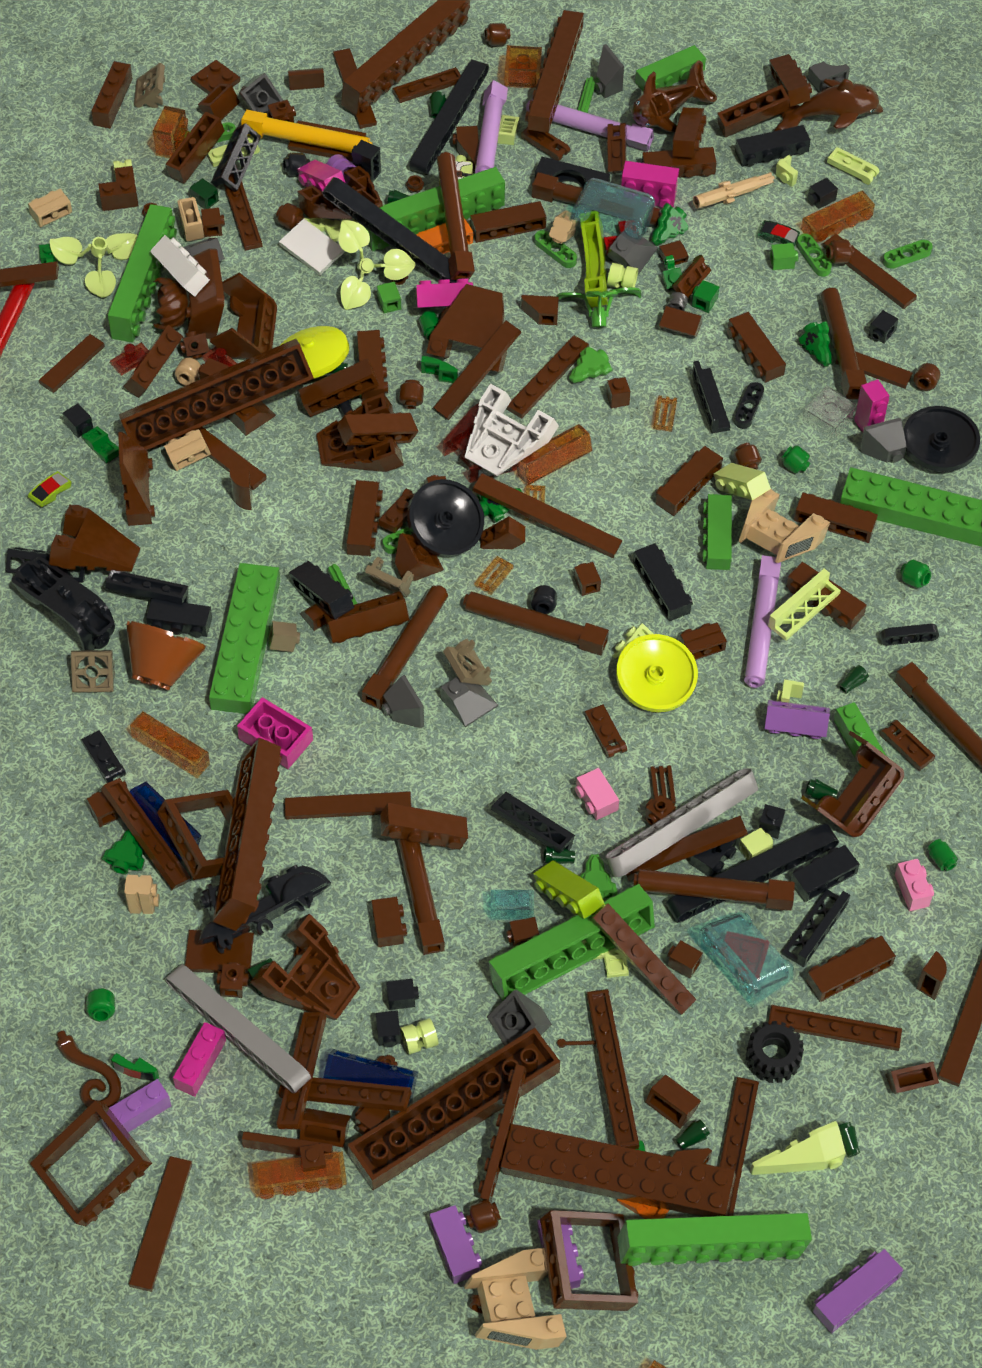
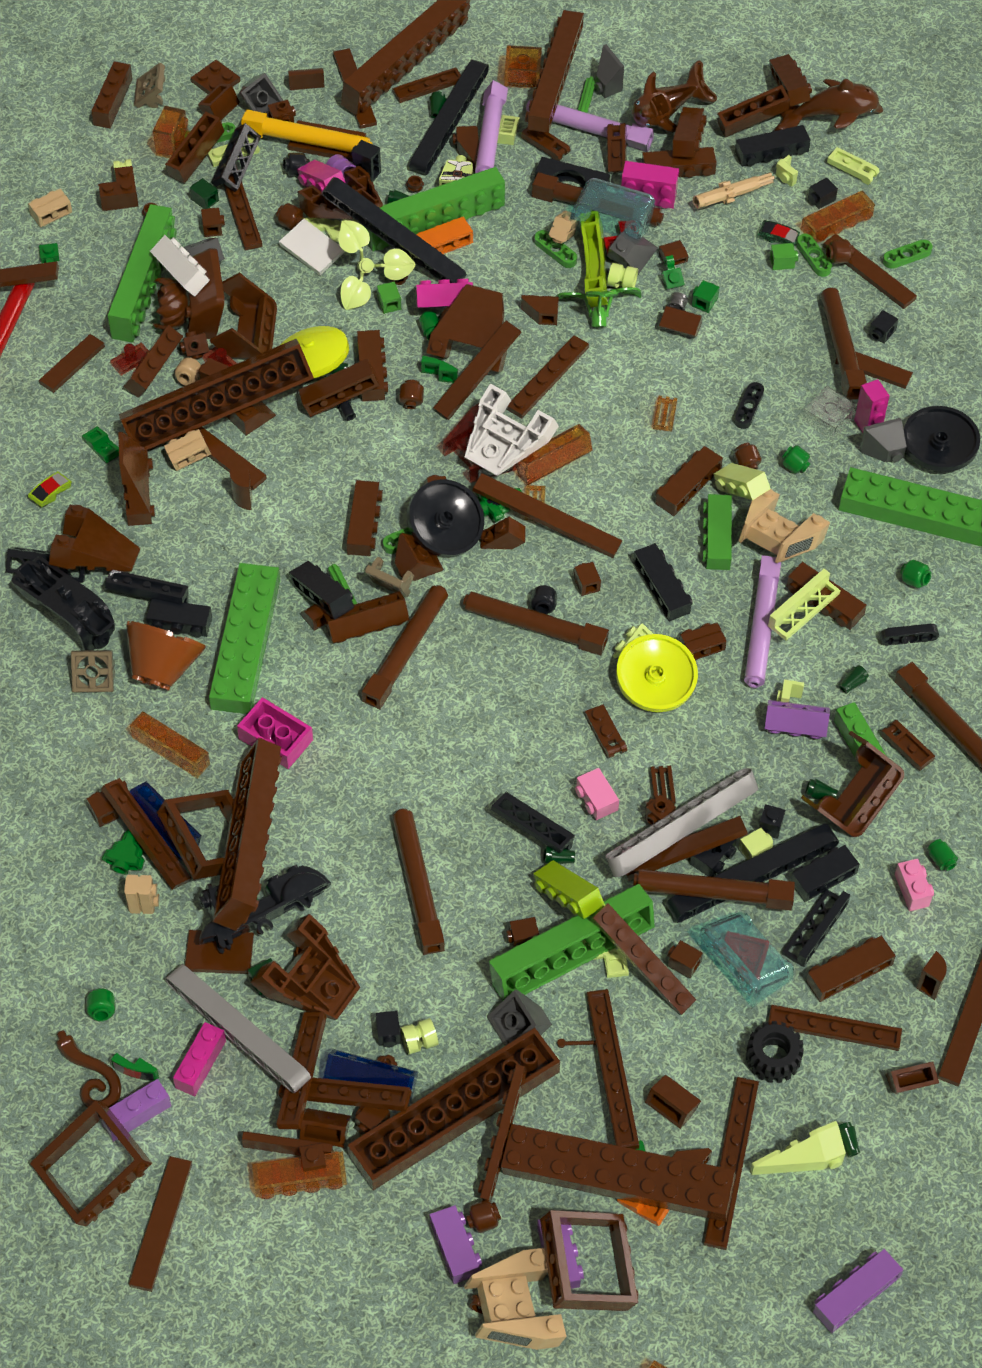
yellowish green plant [50,233,137,298] -> none
black brick [62,403,93,438] -> none
black plate [81,730,126,783] -> none
tan brick [177,197,204,241] -> none
reddish brown brick [217,962,249,998] -> none
dark tan brick [268,621,300,652] -> none
reddish brown tile [285,791,411,820] -> none
reddish brown wedge [316,393,404,472] -> none
reddish brown brick [337,412,418,445] -> none
reddish brown brick [372,897,407,947] -> none
reddish brown plate [378,488,414,533] -> none
reddish brown brick [380,803,468,850] -> none
dark grey slope [382,675,424,728] -> none
black brick [386,978,419,1010] -> none
reddish brown brick [437,152,475,280] -> none
dark grey slope [441,677,498,727] -> none
dark tan piece [443,639,492,686] -> none
reddish brown brick [470,201,547,243] -> none
clear orange tile [475,556,514,595] -> none
reddish brown head [484,23,511,46] -> none
clear light blue brick [491,890,534,920] -> none
bright green rock [569,347,613,383] -> none
bright green rock [580,854,617,901] -> none
reddish brown brick [606,377,631,409] -> none
bright green brick [617,1213,812,1266] -> none
bright green brick [635,45,706,91] -> none
green rock [651,203,689,246] -> none
reddish brown plate [672,255,711,298] -> none
dark green cone [675,1119,710,1150] -> none
black fence [692,361,731,434] -> none
reddish brown brick [727,312,786,383] -> none
reddish brown brick [794,492,878,543] -> none
green rock [799,321,832,367] -> none
dark grey arch [807,61,850,92] -> none
reddish brown head [913,363,941,391] -> none

